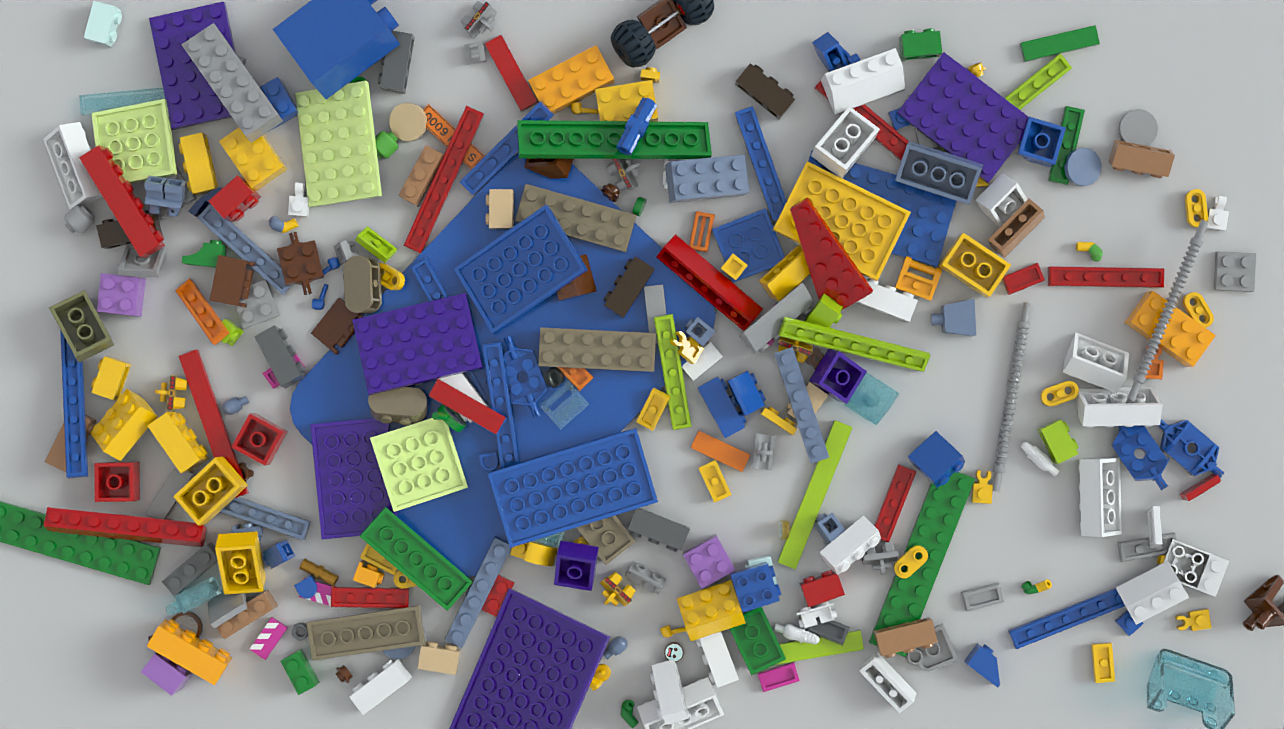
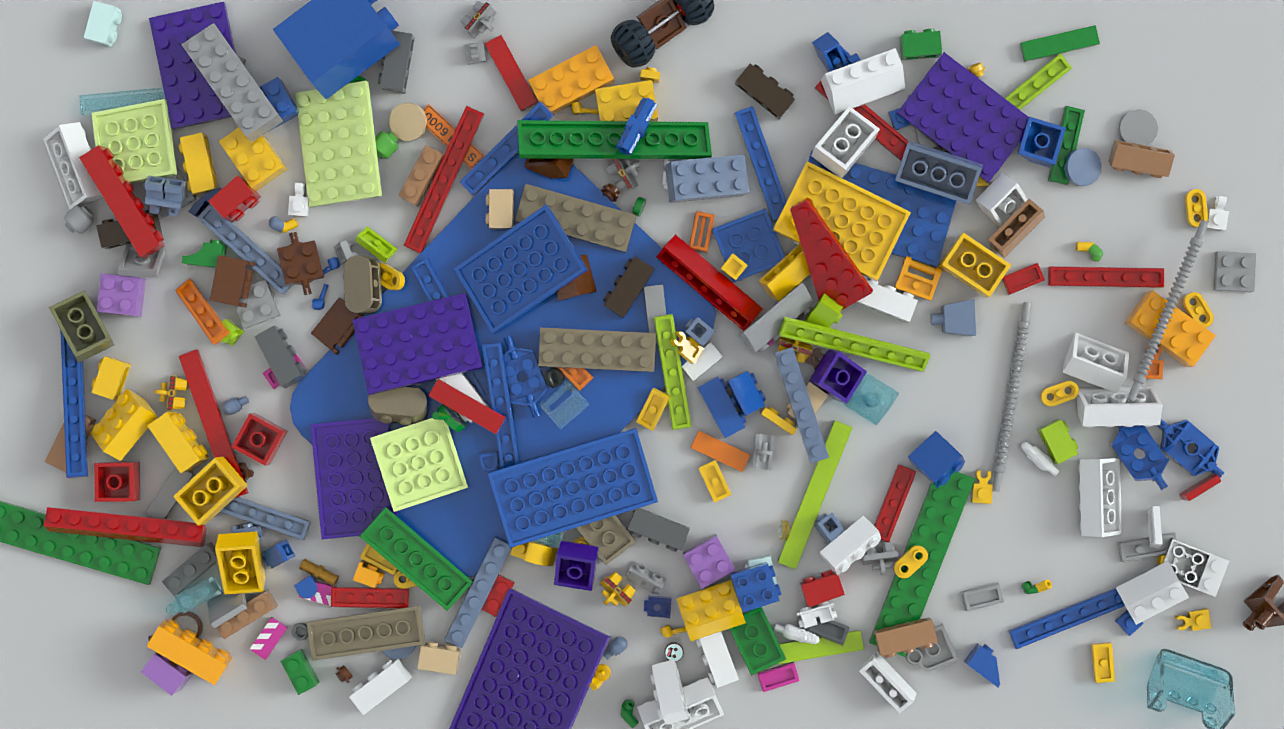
none -> clear blue brick [644,595,672,619]

